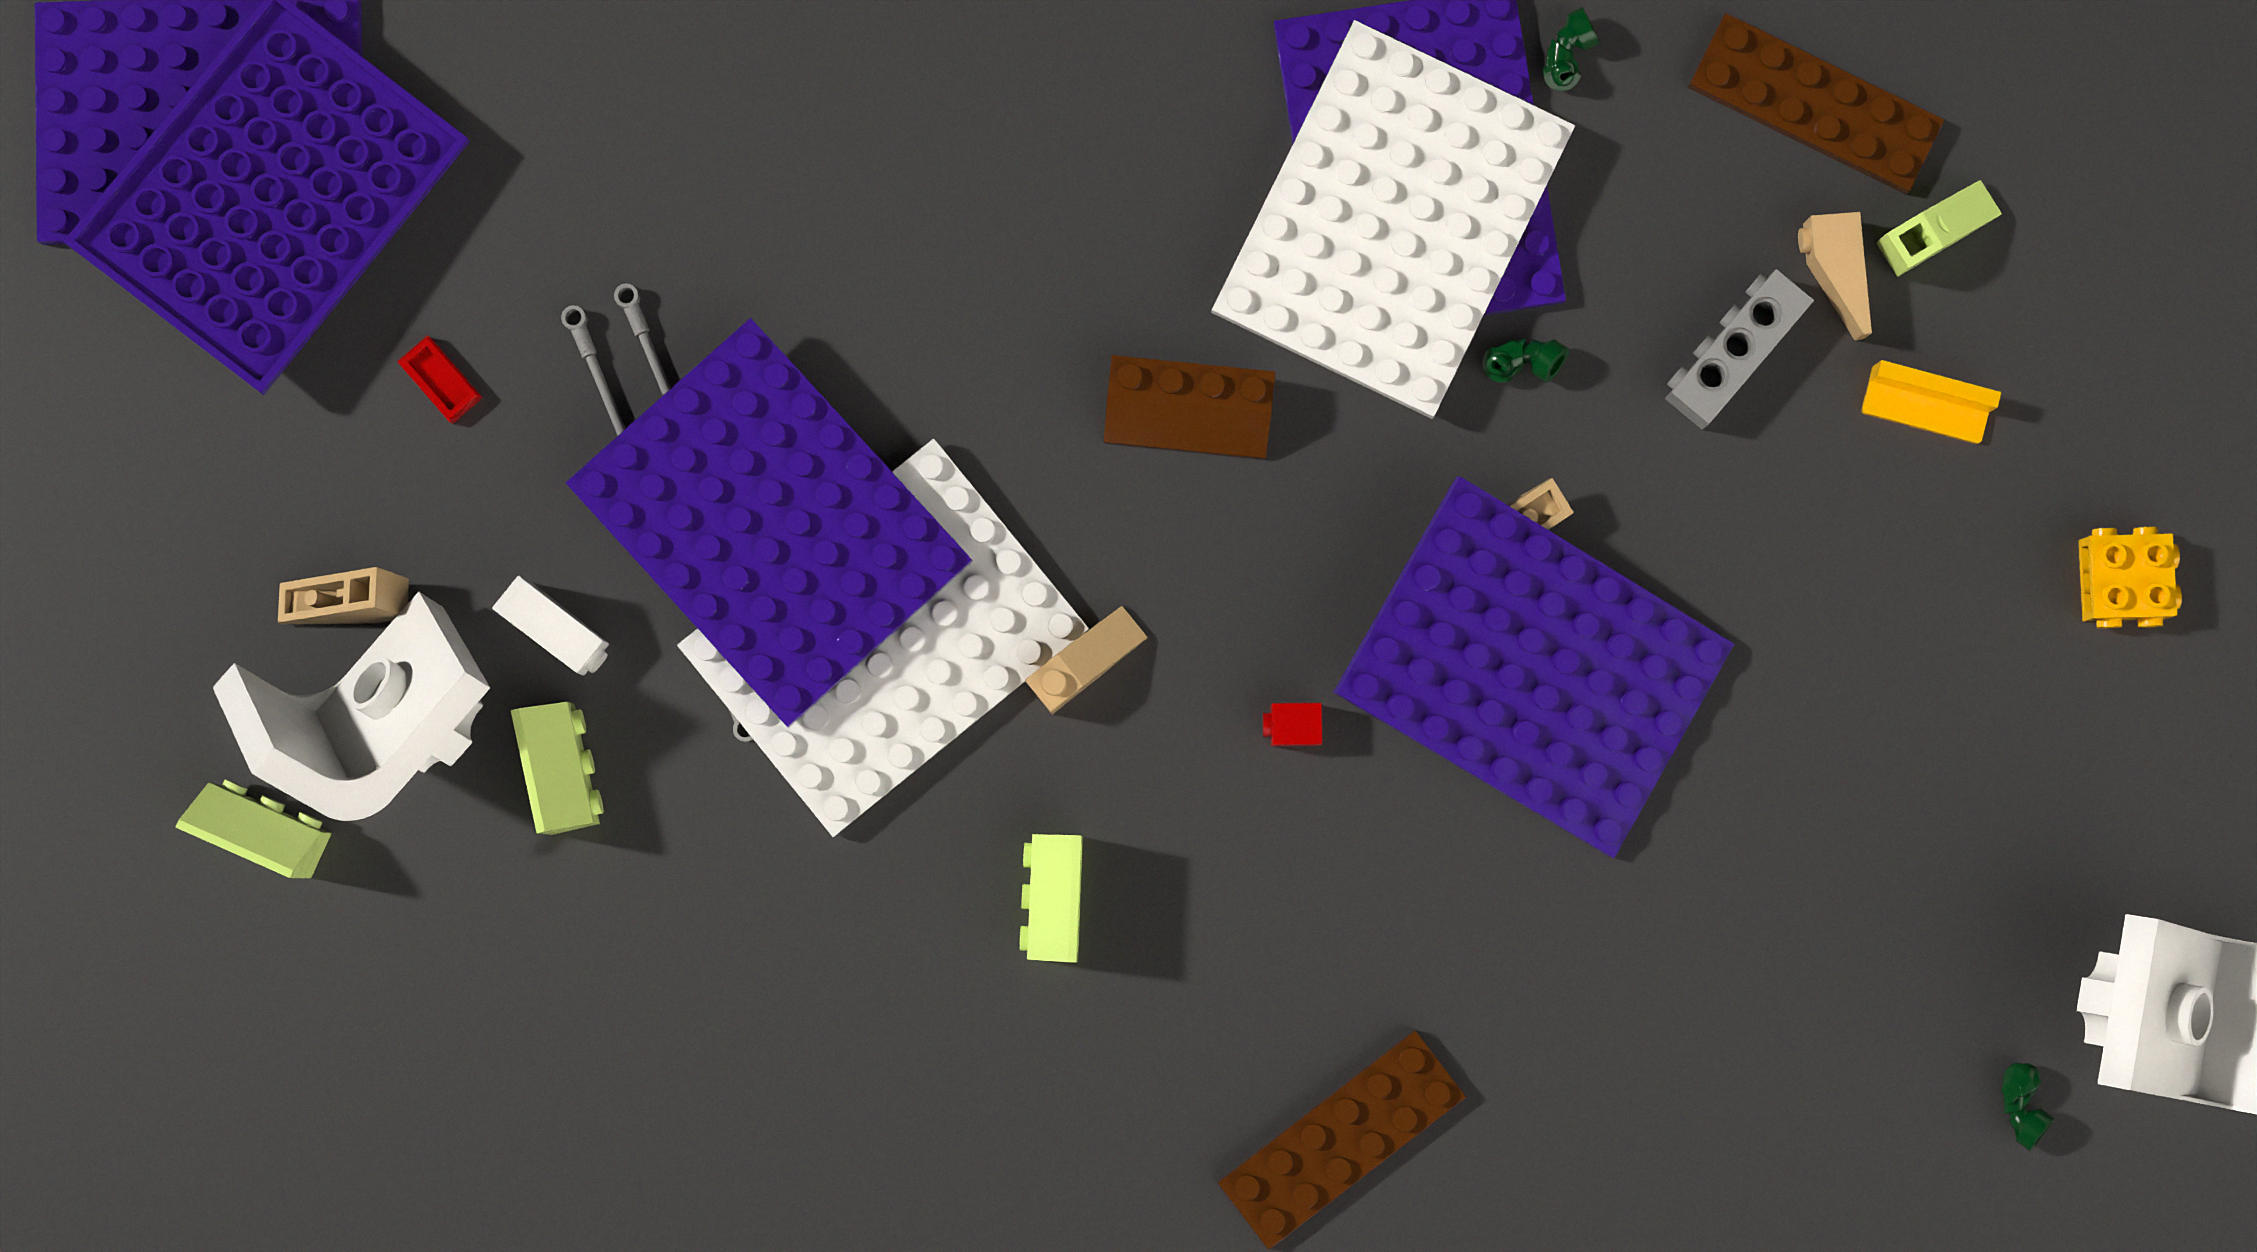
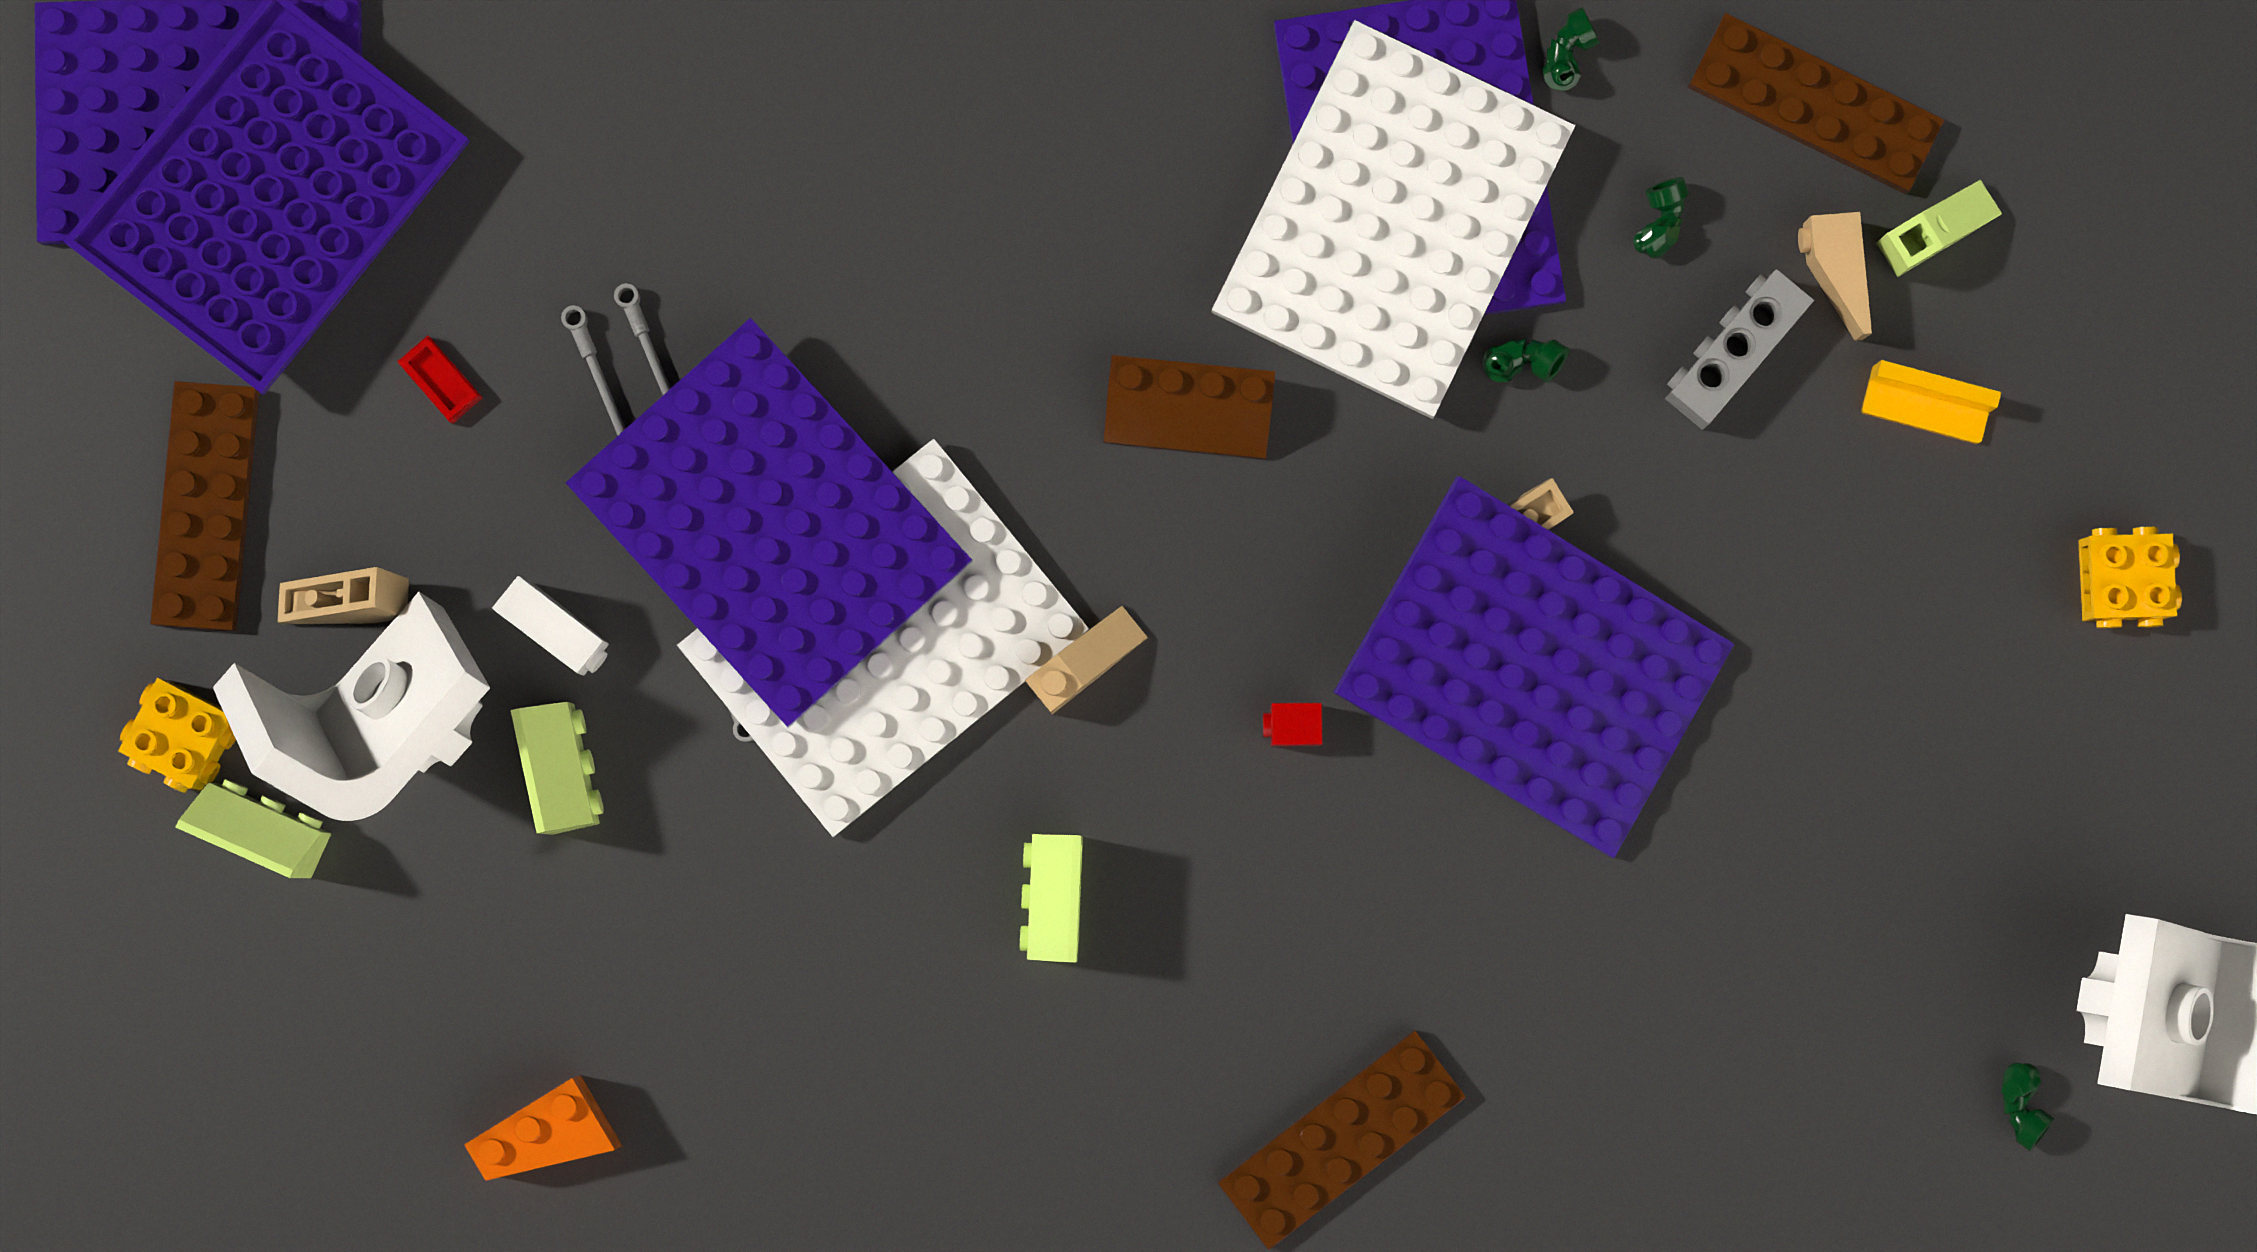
none -> yellow brick [118,678,236,793]
none -> reddish brown plate [150,381,259,631]
none -> orange wedge [464,1075,623,1181]
none -> dark green arm [1633,177,1689,259]

